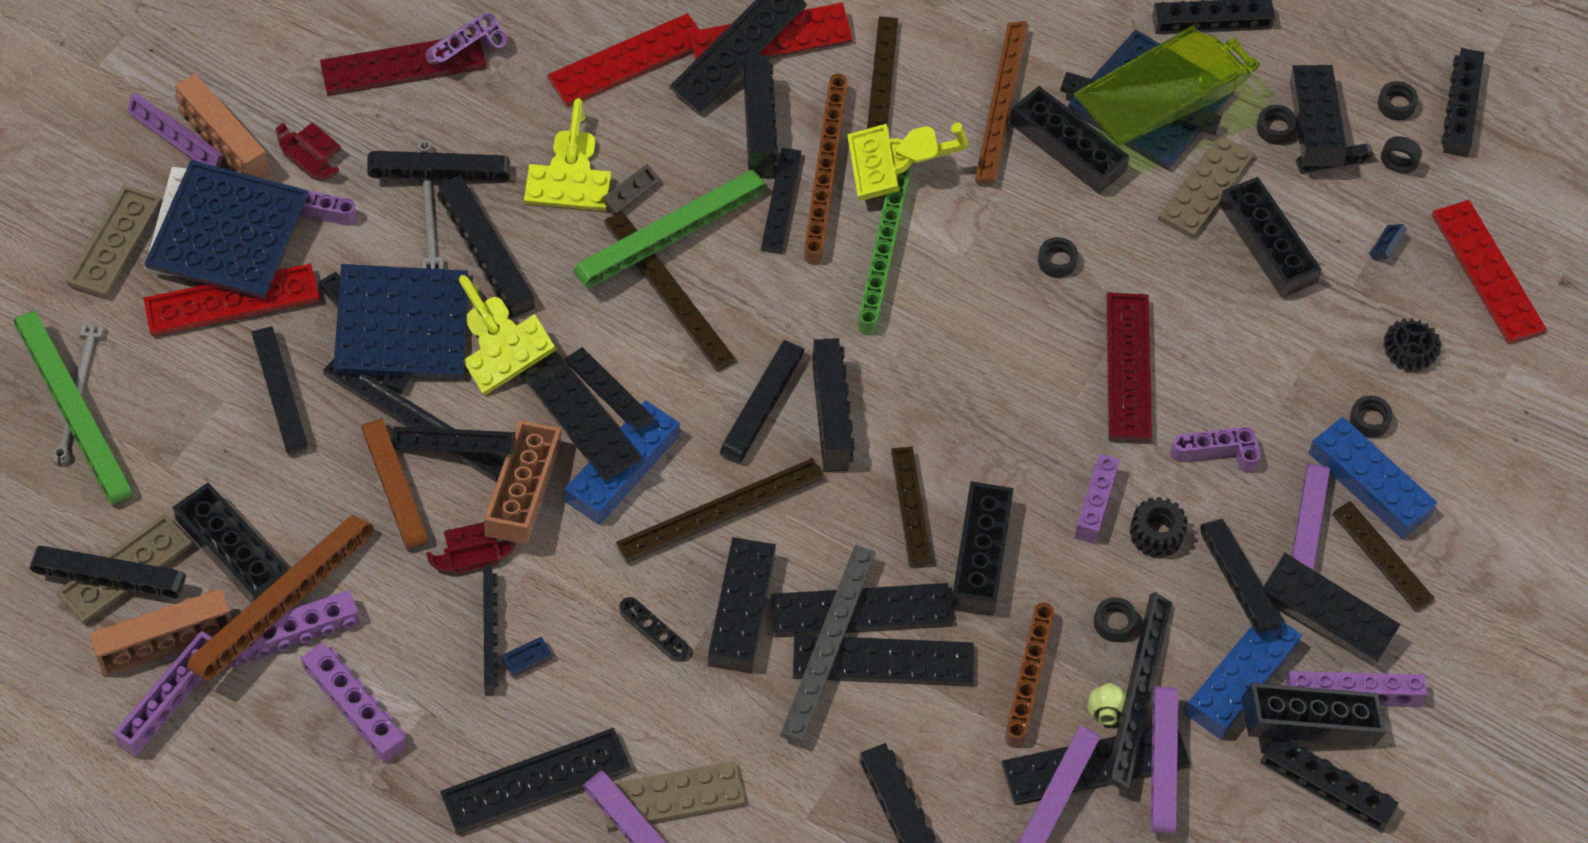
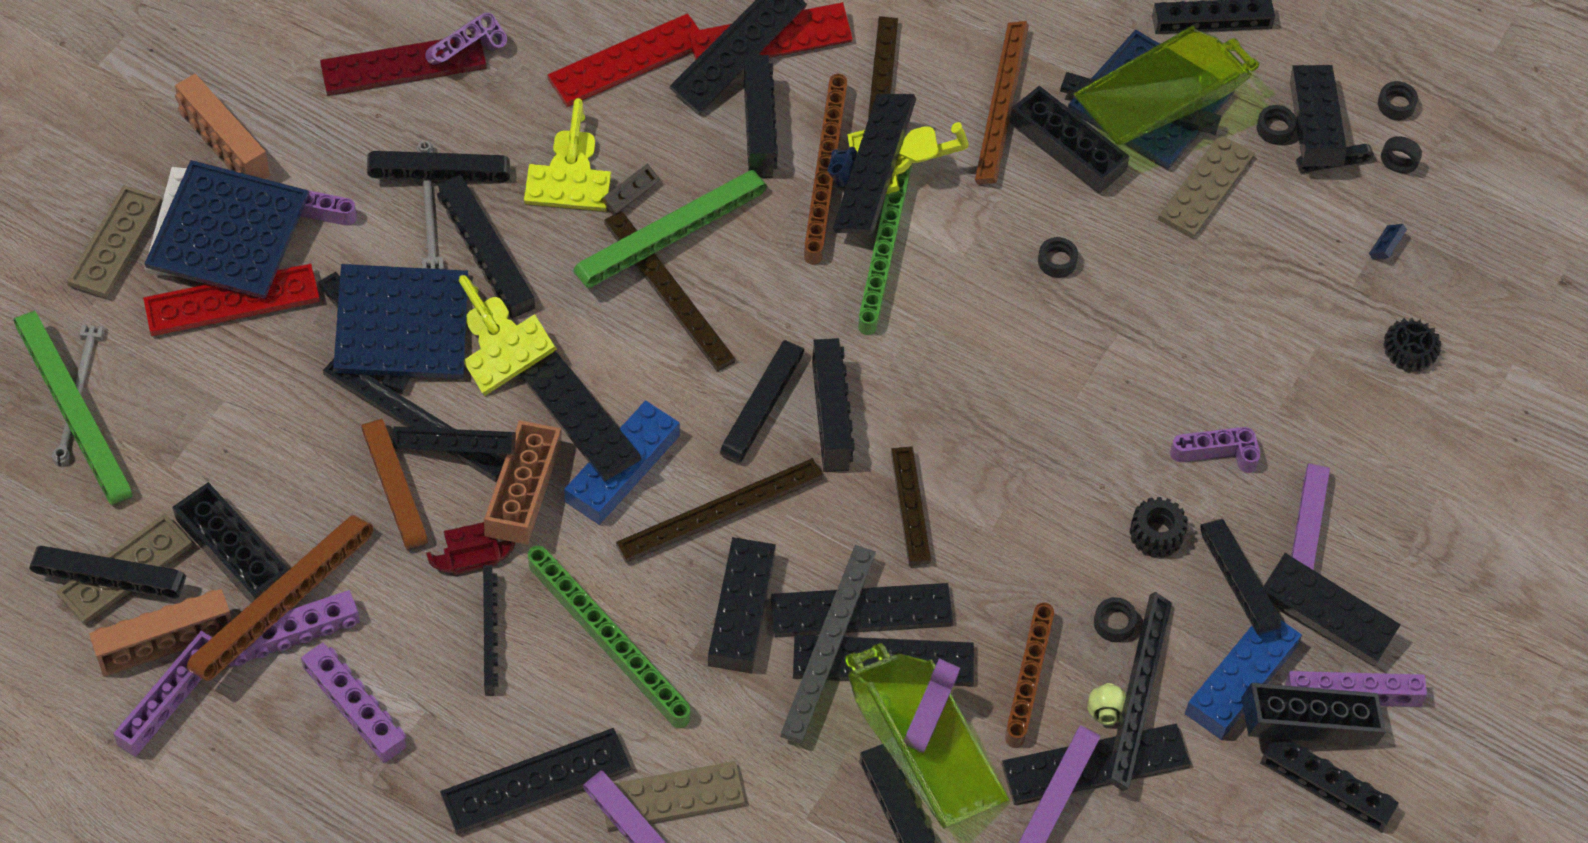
medium lavender plate [127,93,224,167] -> none
black beam [251,326,308,455] -> none
dark red plate [276,122,341,180] -> none
dark blue plate [501,636,552,677] -> none
black plate [565,347,654,432] -> none
black beam [620,597,688,662] -> none
black plate [761,148,802,254] -> none
black brick [951,481,1014,615] -> none
medium lavender brick [1074,453,1120,544] -> none
dark red plate [1106,292,1152,442] -> none
medium lavender beam [1150,686,1178,834] -> none
black brick [1219,177,1322,297] -> none
blue brick [1308,417,1438,540] -> none
dark brown plate [1332,501,1435,612] -> none
black tyre [1350,395,1393,438] -> none
red plate [1431,200,1547,345] -> none
black brick [1441,48,1485,158] -> none
none -> bright green beam [528,546,690,728]
none -> dark blue piece [828,147,857,187]
none -> black plate [833,94,916,234]
none -> clear neon green windscreen [845,643,1009,829]
none -> medium lavender beam [902,659,960,753]

